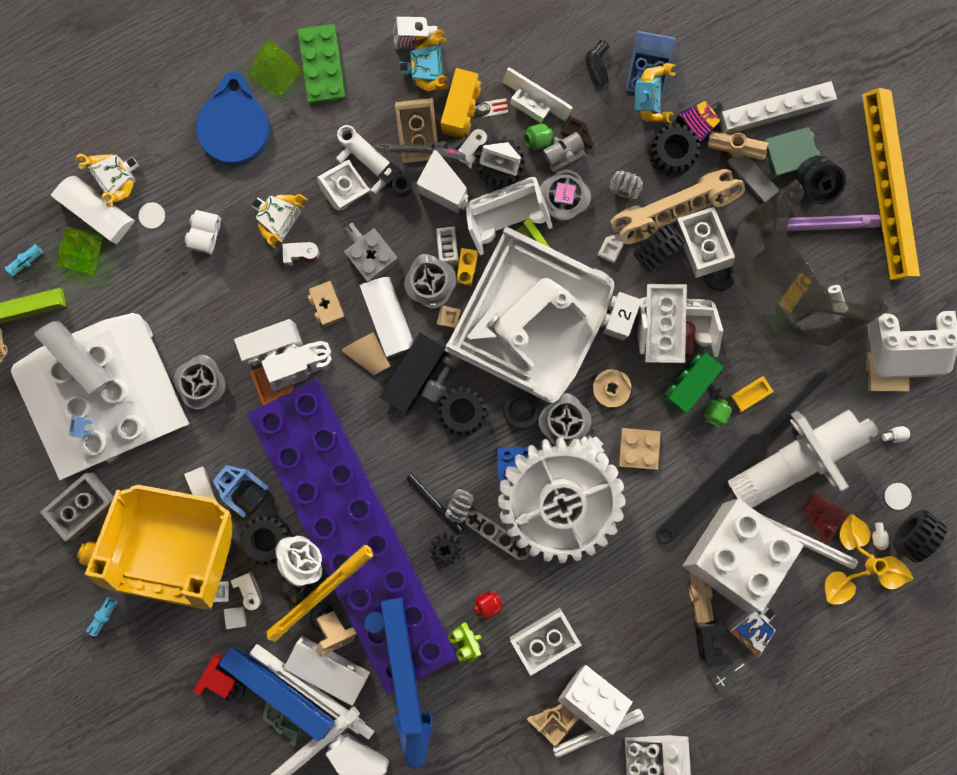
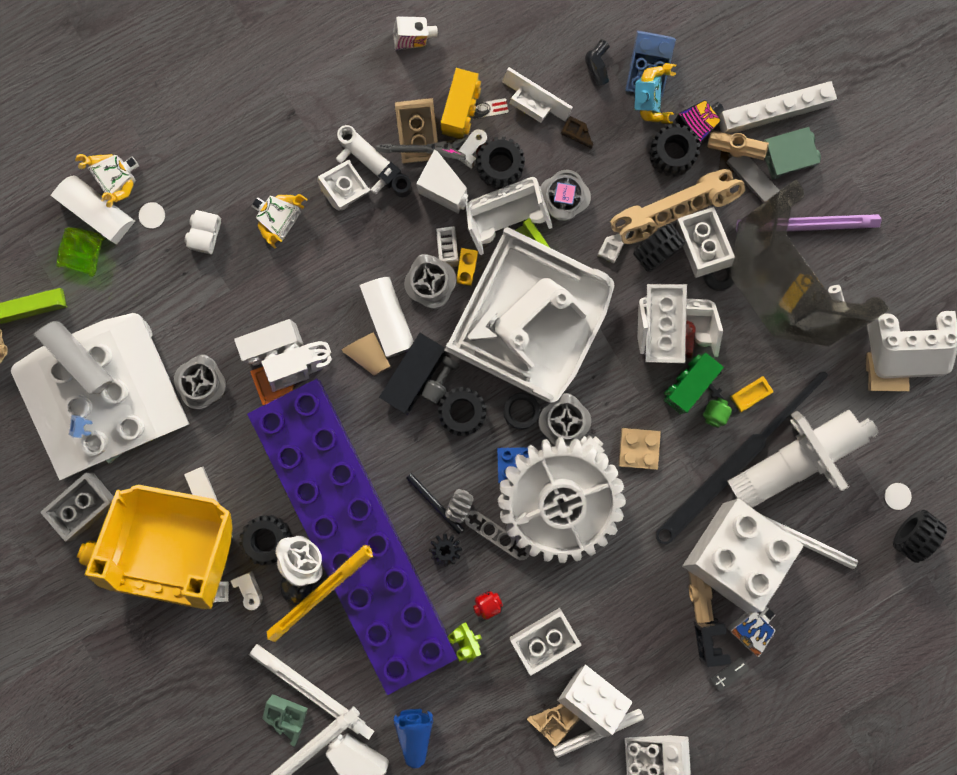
medium azure pin [5,244,44,277] -> none
medium azure pin [86,597,118,637] -> none
red piece [193,653,246,703] -> none
blue piece [196,71,270,165] -> none
medium blue piece [213,465,269,518] -> none
blue piece [219,647,335,742] -> none
white tile [224,606,247,629] -> none
clear neon green slope [249,39,302,98] -> none
white leg [282,242,320,266] -> none
white brick [284,635,370,706] -> none
bright green plate [298,24,346,104] -> none
tan brick [308,281,346,327] -> none
tan piece [309,603,357,657] -> none
light grey brick [343,223,399,282] -> none
blue tile [365,612,384,633] -> none
blue piece [381,597,423,736] -> none
torso [400,29,449,92] -> none
tan plate [437,305,461,328] -> none
white slope [480,142,521,176] -> none
bright green head [524,123,553,151] -> none
light grey pin [542,132,586,173] -> none
tan plate [592,369,631,408] -> none
white brick [601,292,641,341] -> none
light grey gear [609,170,643,199] -> none
black wheel [795,155,846,205] -> none
clear red slope [804,491,849,545] -> none
yellow plant [825,514,913,605] -> none
yellow brick [862,88,920,280] -> none
white cylinder [872,523,889,550] -> none
white cylinder [882,426,910,443] -> none

